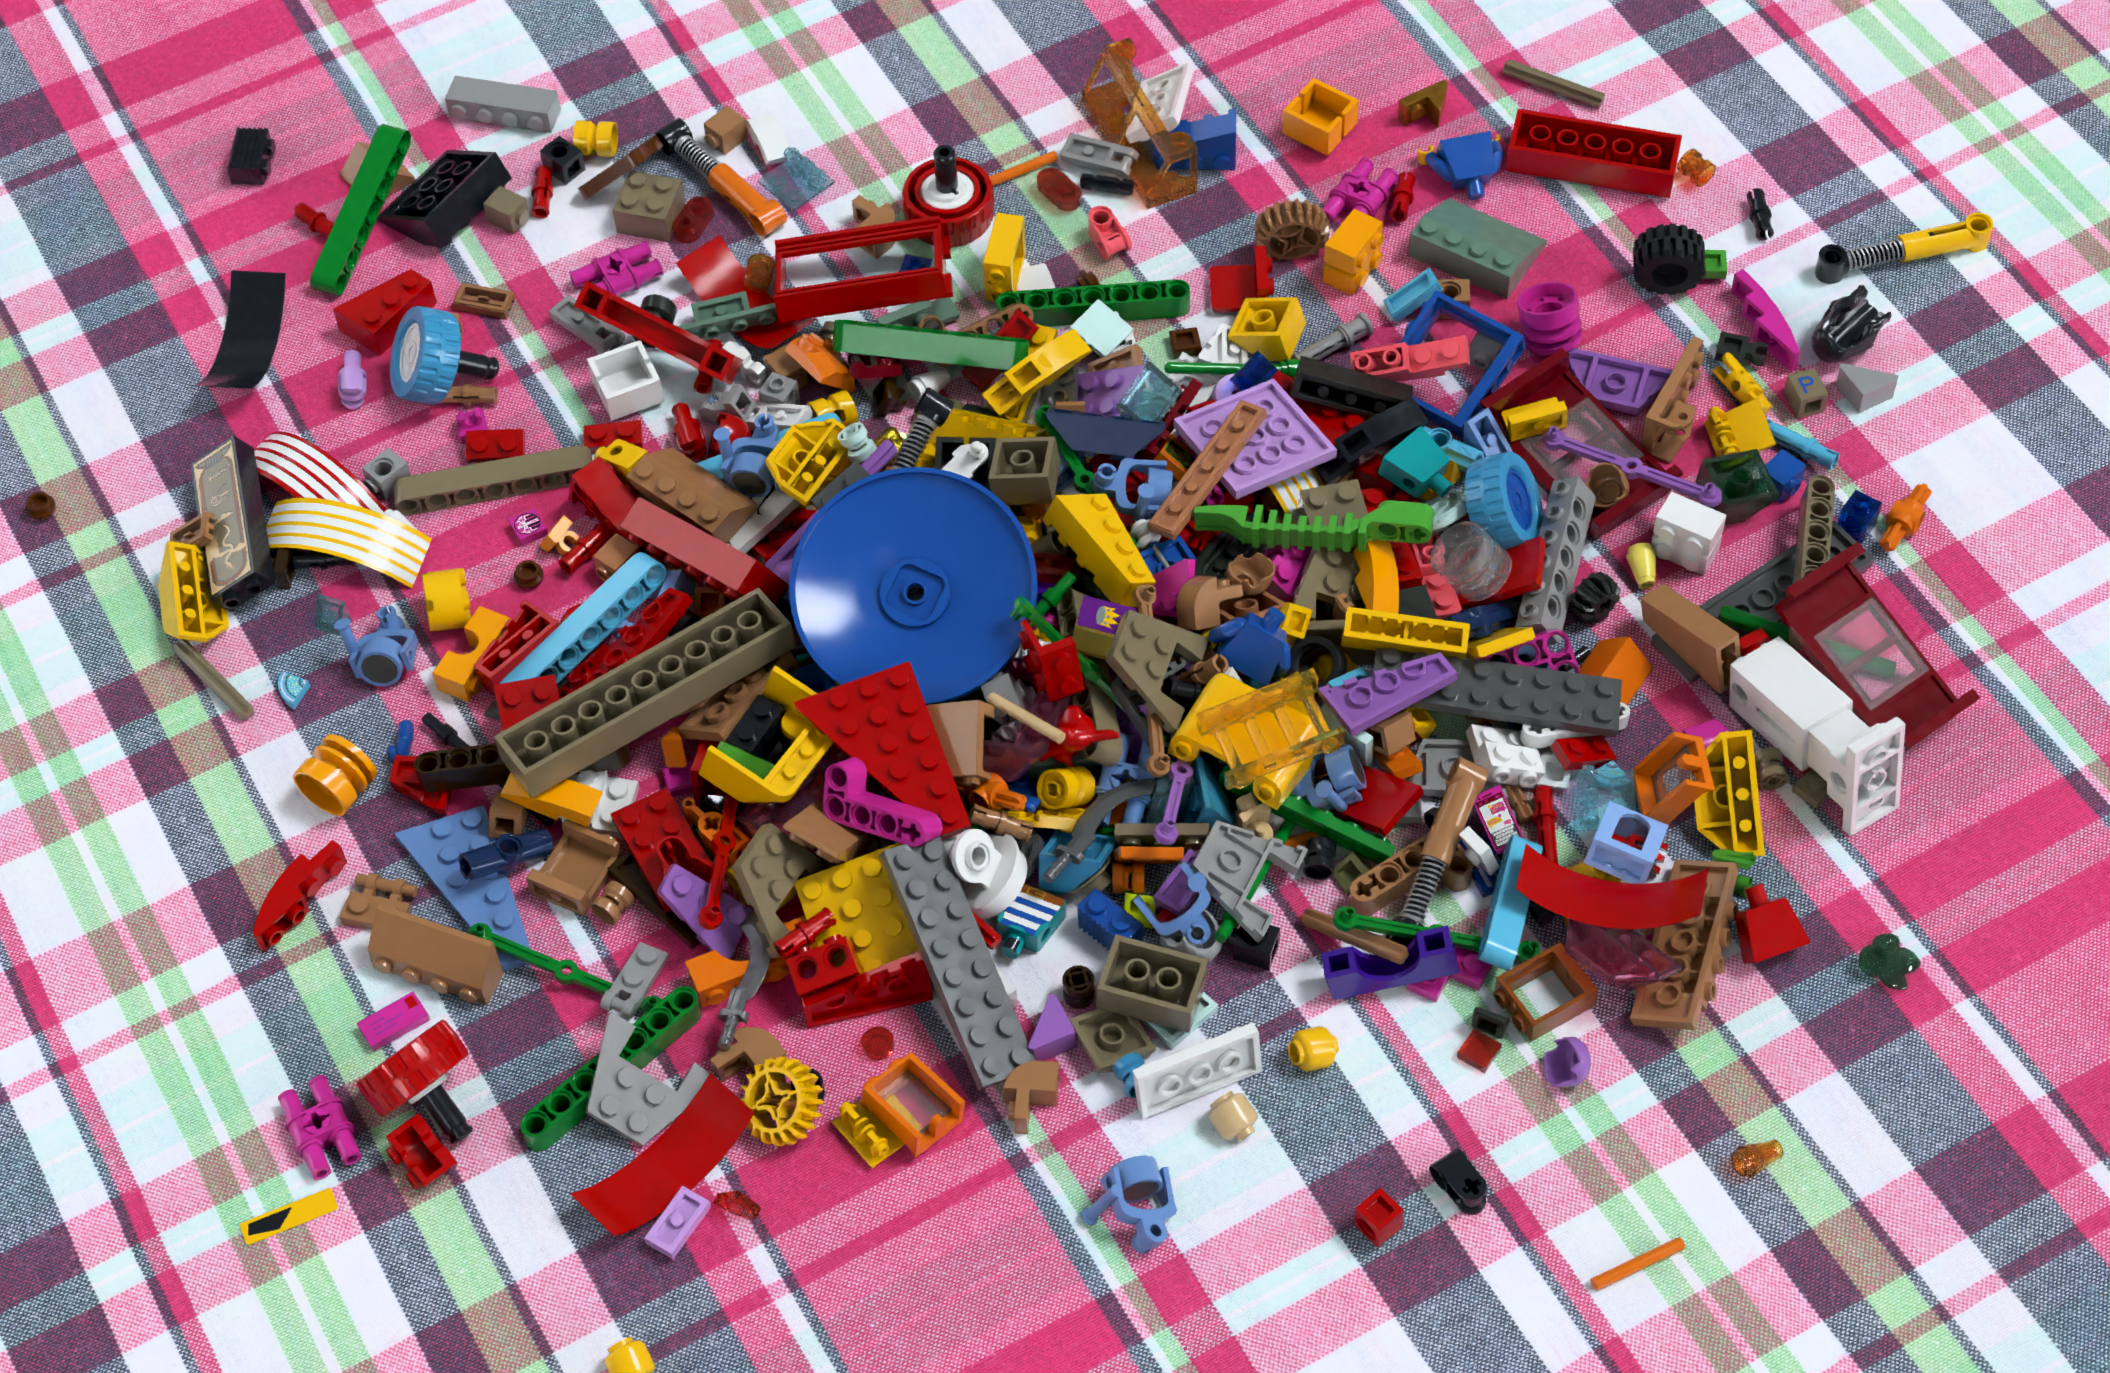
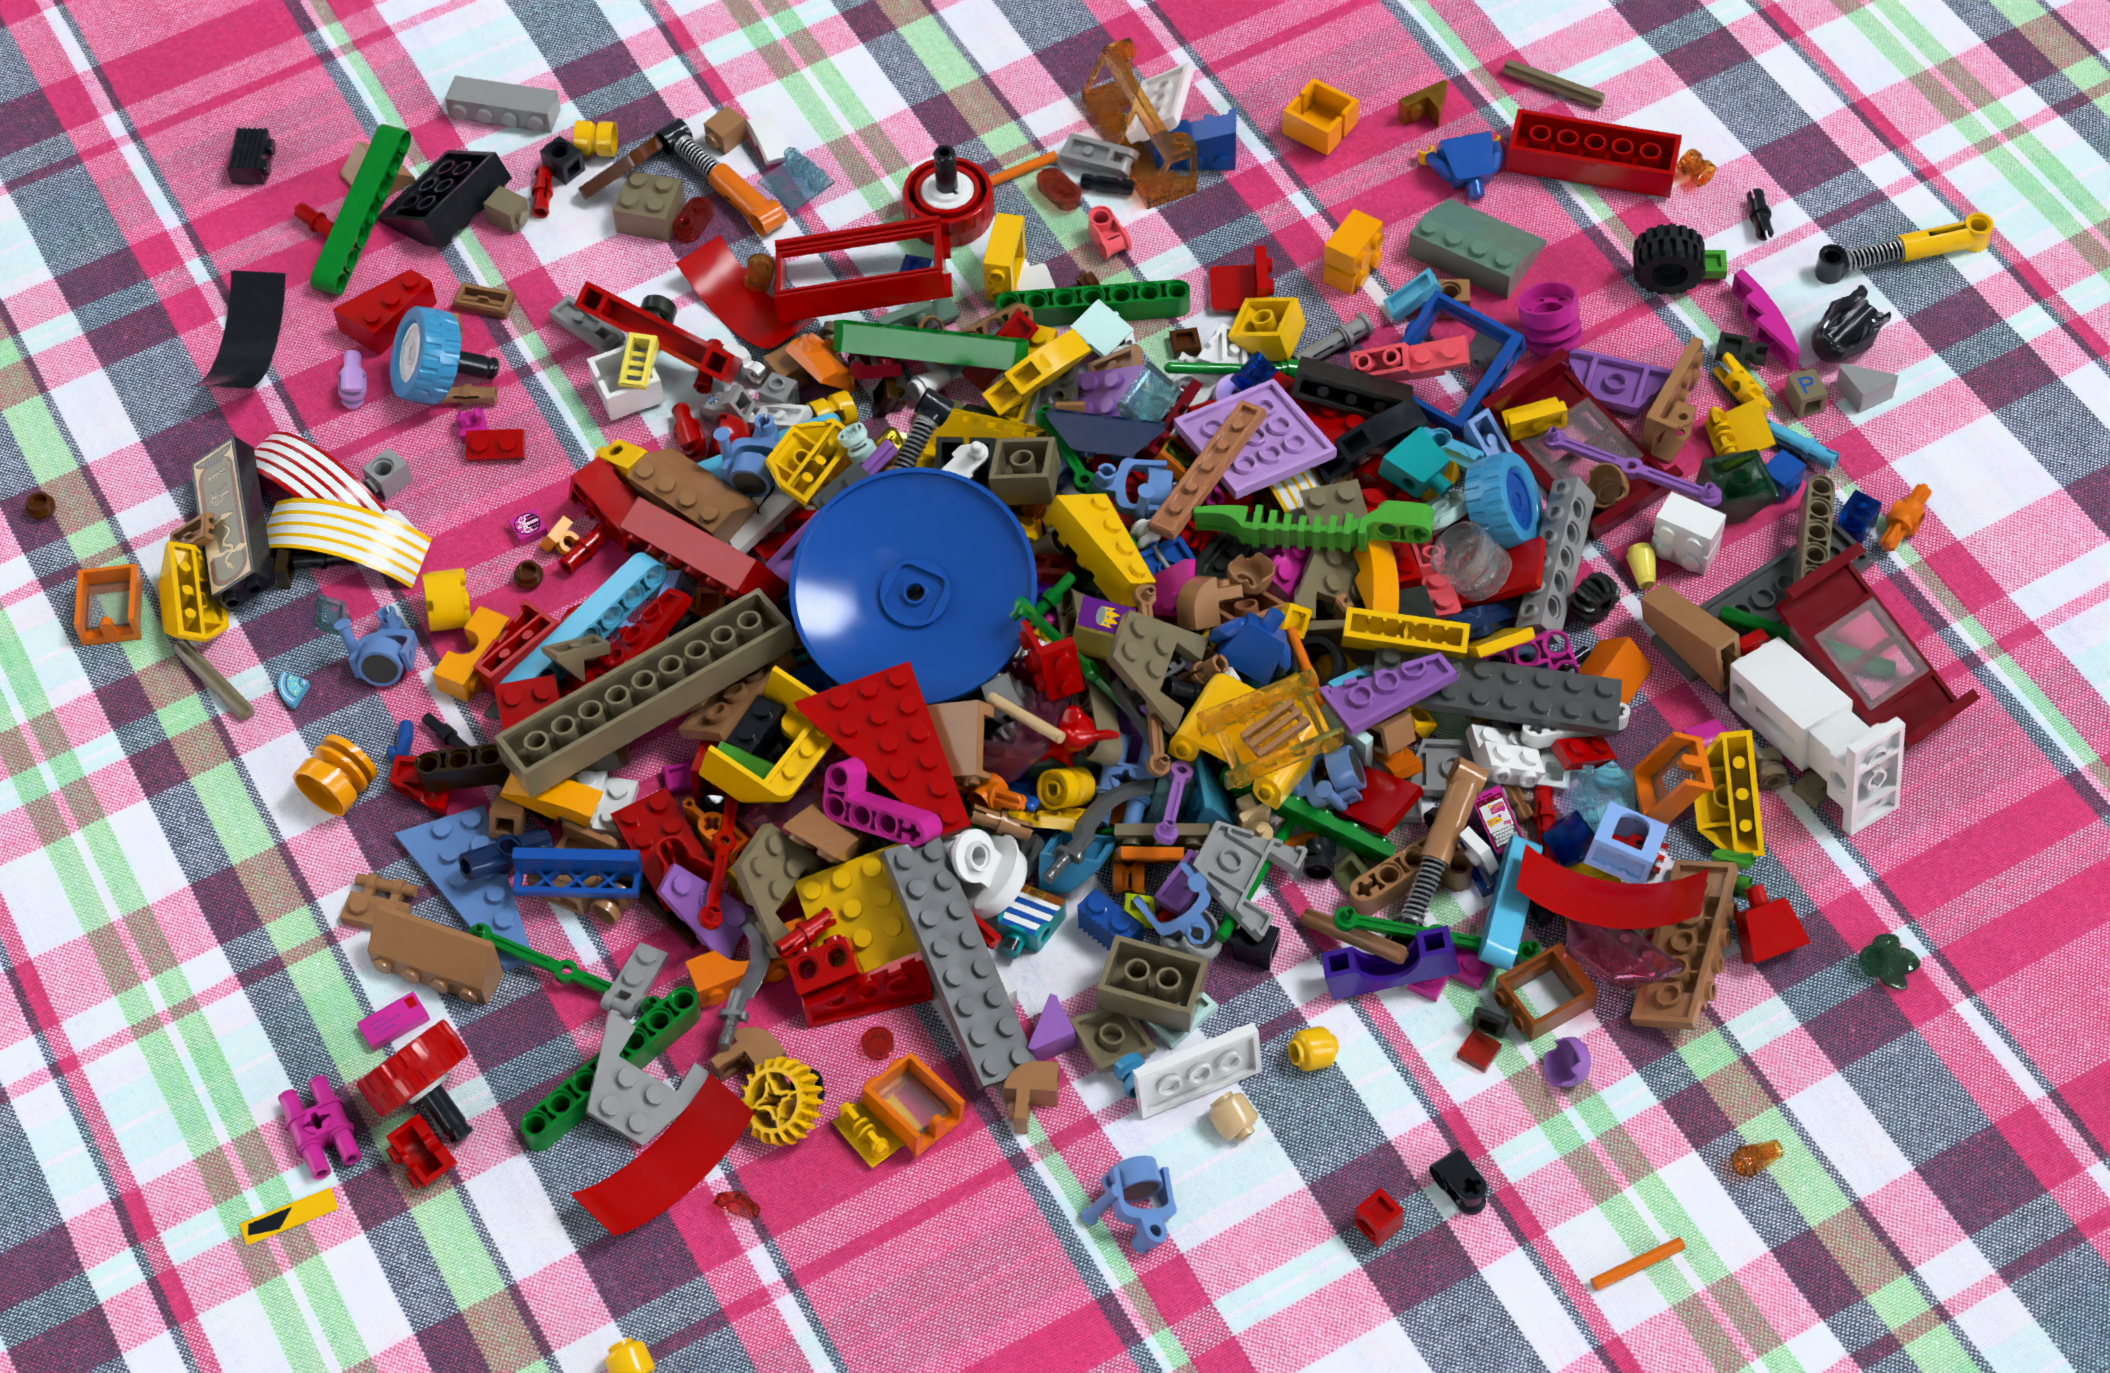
red slope [253,840,347,953] -> none
dark tan beam [393,445,593,516] -> none
dark pink pin [569,240,664,296] -> none
red plate [583,420,643,455] -> none
nougat brick [593,533,640,582] -> none
lavender plate [644,1186,711,1259] -> none
orange slope [660,726,687,767] -> none
sand green bracket [678,291,779,339] -> none
medium nougat brick [852,195,896,259] -> none
dark brown wheel [1062,965,1095,1009] -> none
dark tan piece [1068,856,1112,897] -> none
medium nougat gear [1254,198,1330,261] -> none
dark pink pin [1322,157,1398,224] -> none
red pin [1390,171,1416,222] -> none
none -> orange window [74,563,144,646]
none -> blue fence [512,847,643,899]
none -> dark tan slope [541,634,611,682]
none -> light yellow slope [618,332,660,390]
none -> medium nougat tile [1240,698,1310,761]
none -> orange bar [1284,626,1325,715]
none -> clear blue brick [1541,809,1595,866]

